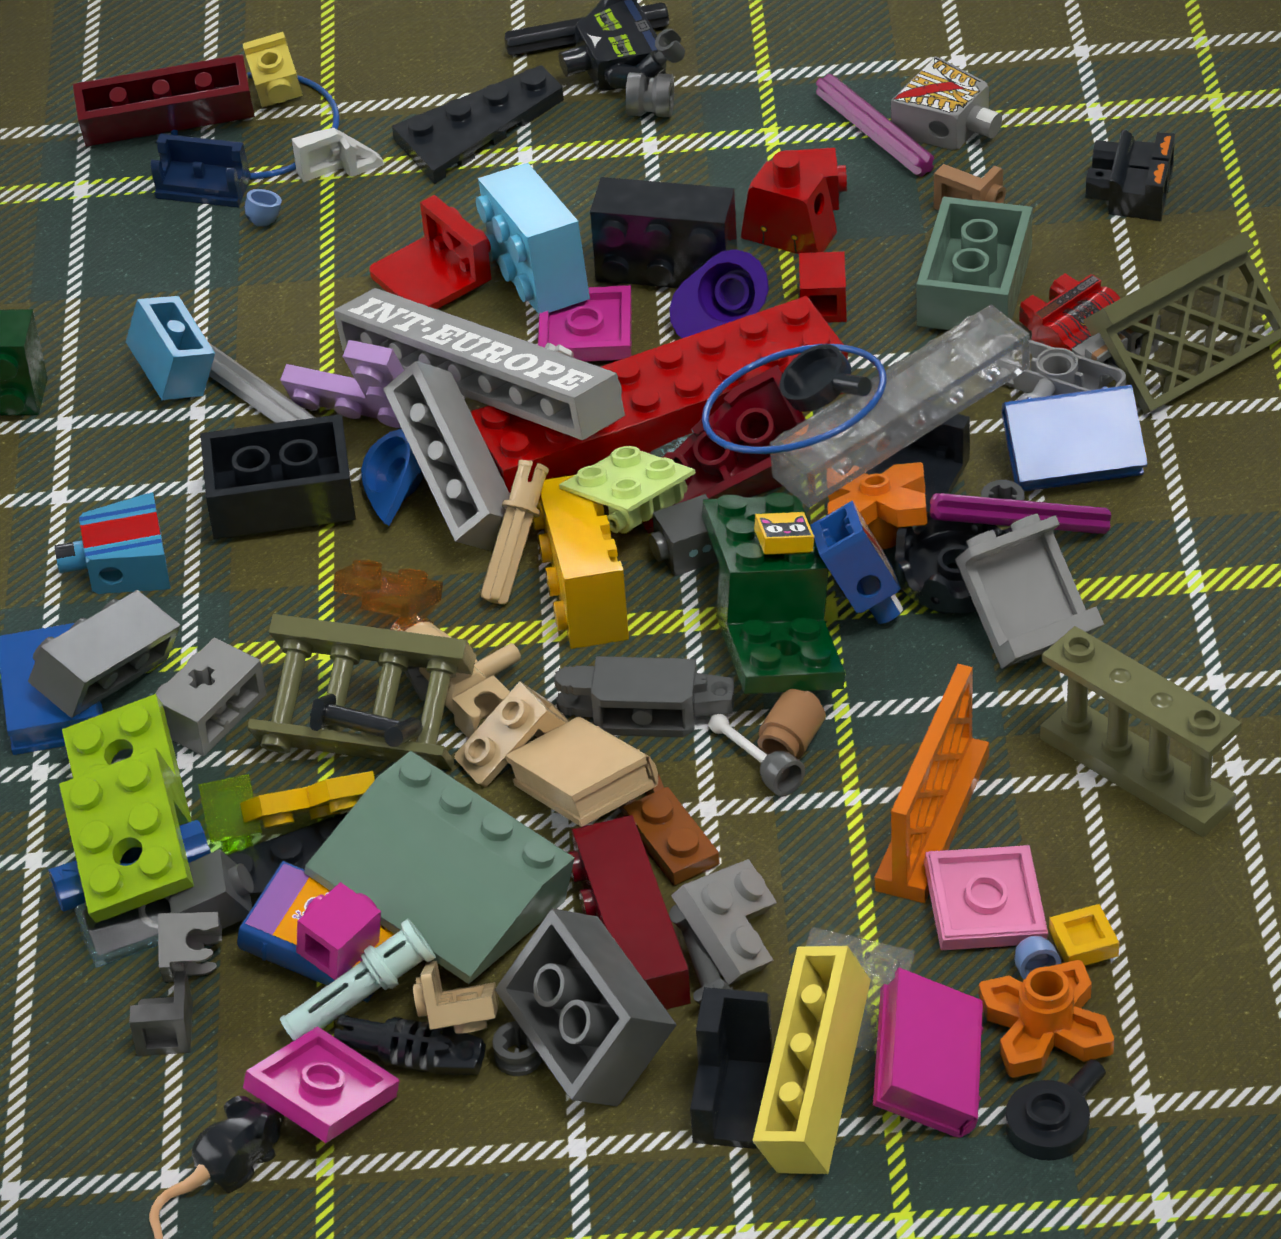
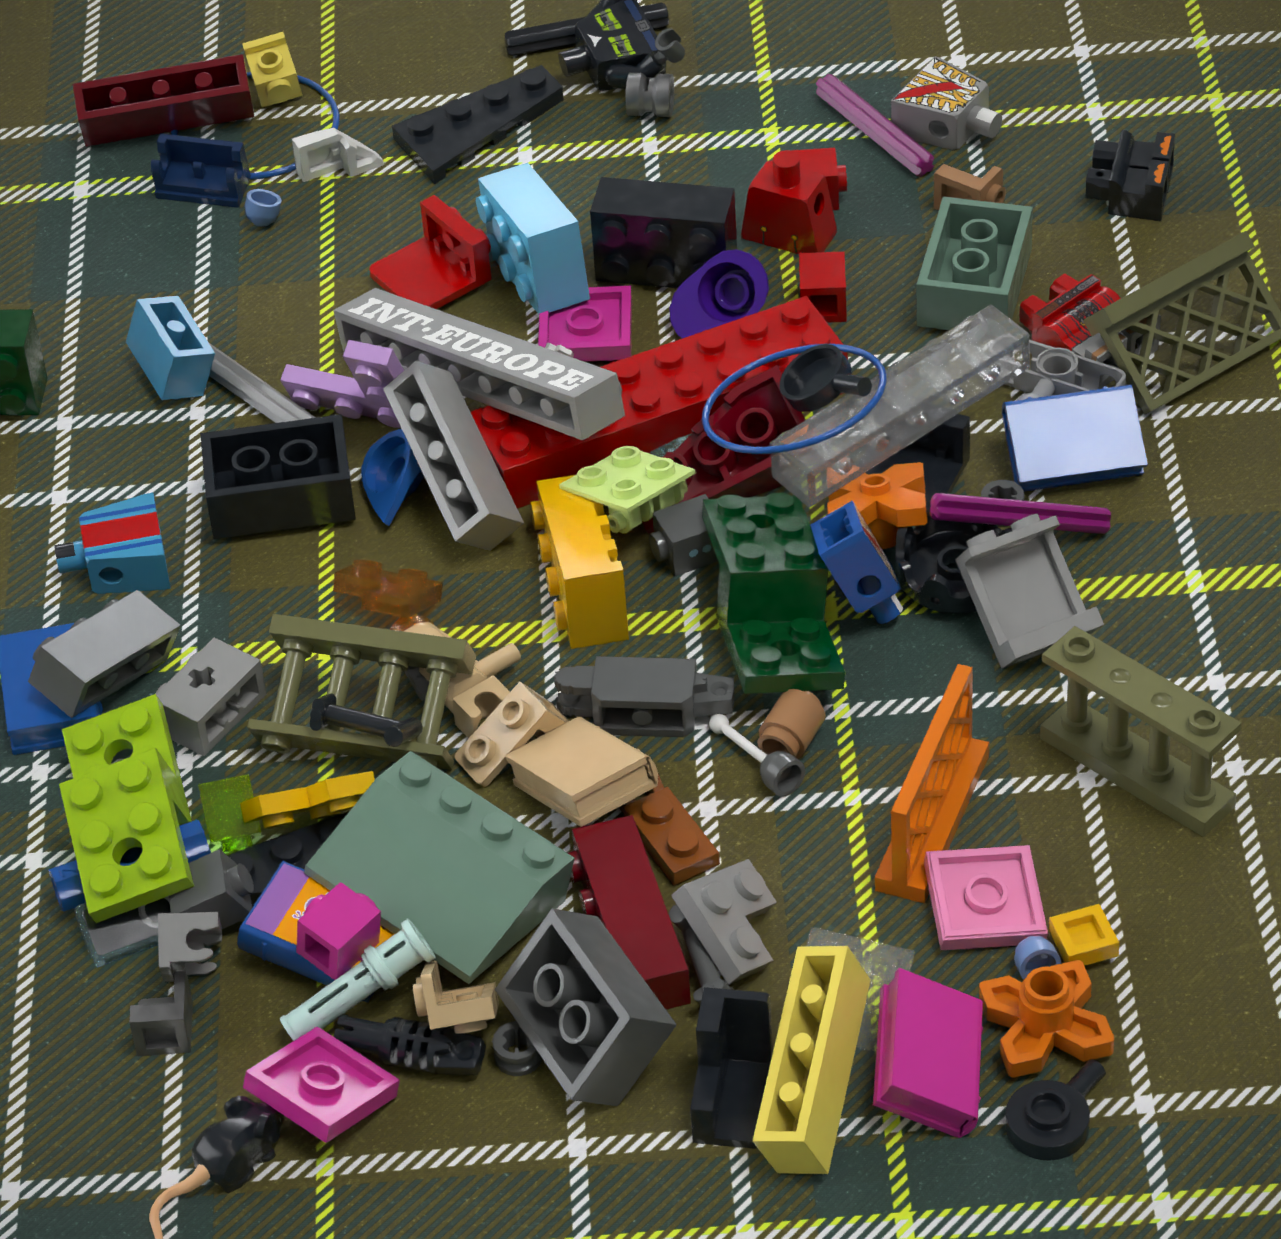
tan axle [481,460,549,605] -> none
yellow tile [754,512,814,555] -> none

